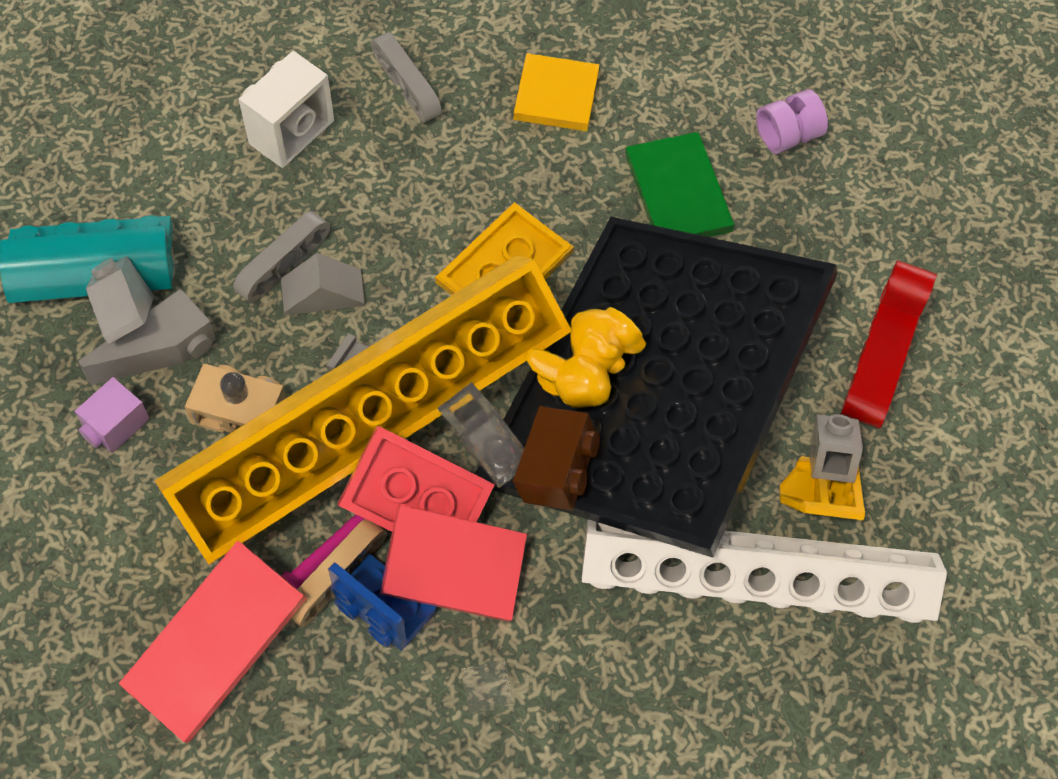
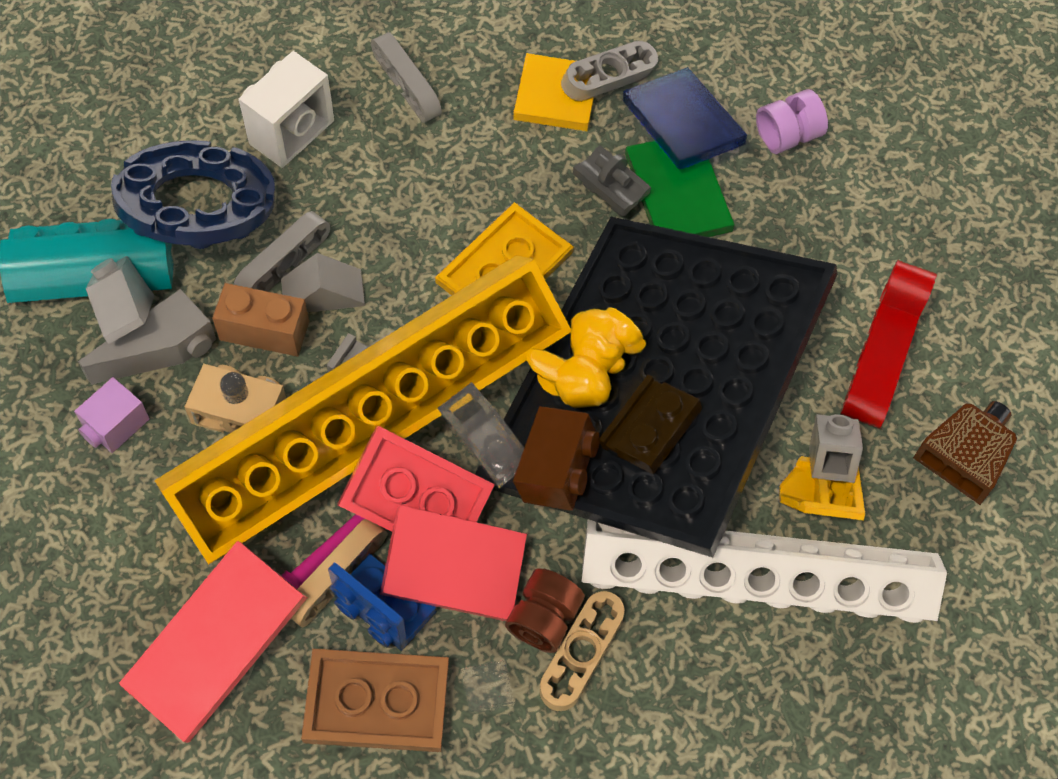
none -> dark blue plate [111,140,275,249]
none -> medium nougat brick [212,283,309,357]
none -> medium nougat plate [301,649,449,752]
none -> copper wheel [505,568,585,653]
none -> tan beam [540,591,625,711]
none -> light grey beam [561,41,658,101]
none -> dark grey hips [573,145,651,216]
none -> dark brown plate [599,375,702,475]
none -> clear blue tile [623,67,747,170]
none -> reddish brown torso [913,401,1017,505]

